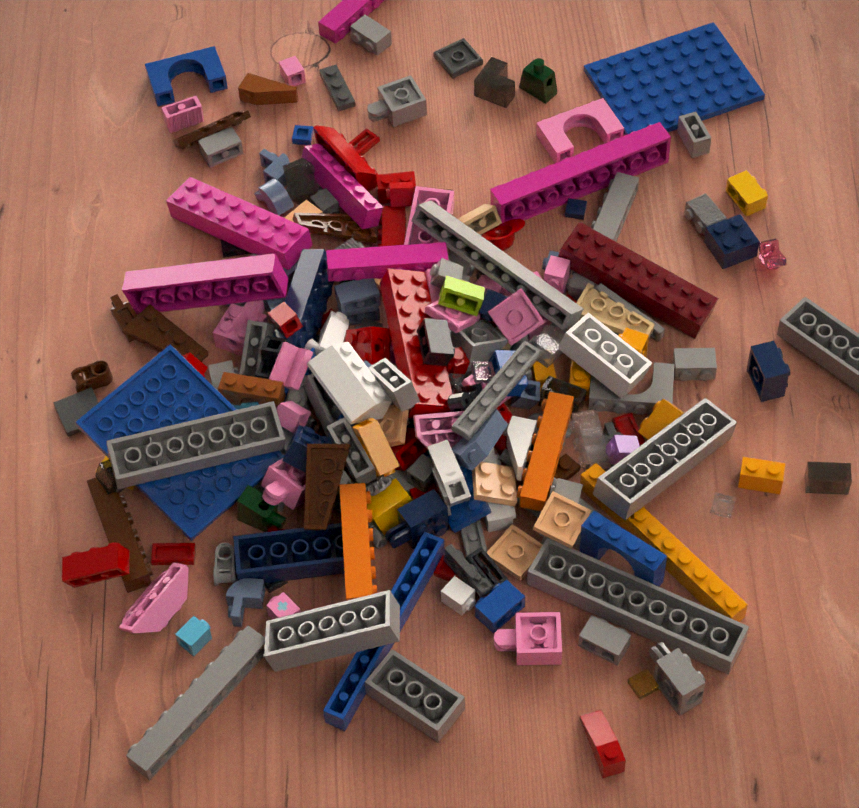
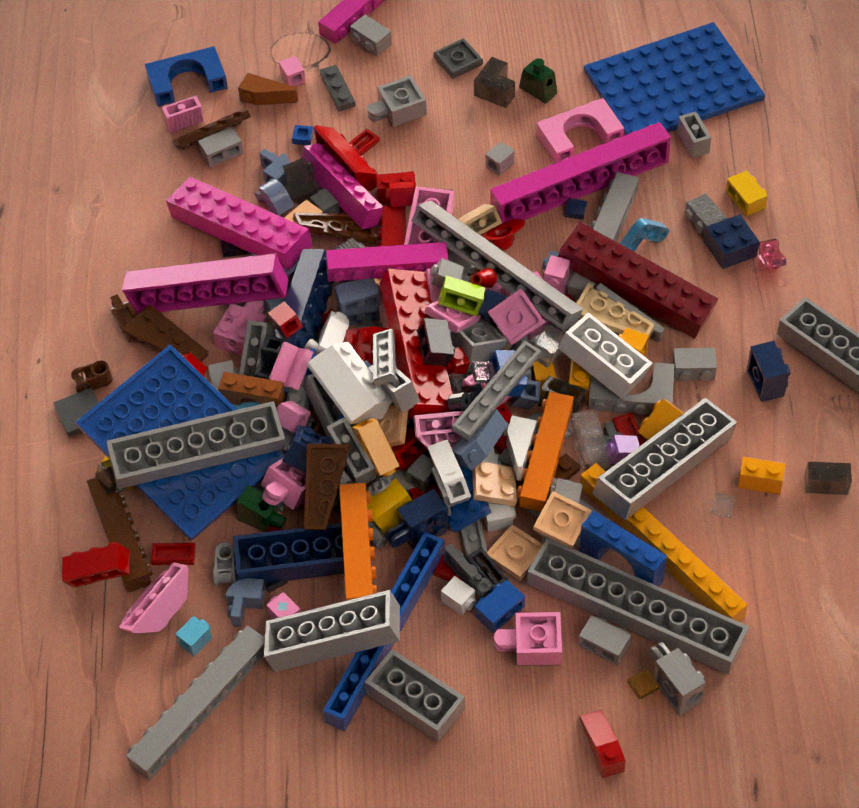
none -> light grey tile [373,329,396,386]
none -> red cone [471,268,498,288]
none -> brick [485,142,515,176]
none -> dark azure beam [619,218,670,251]

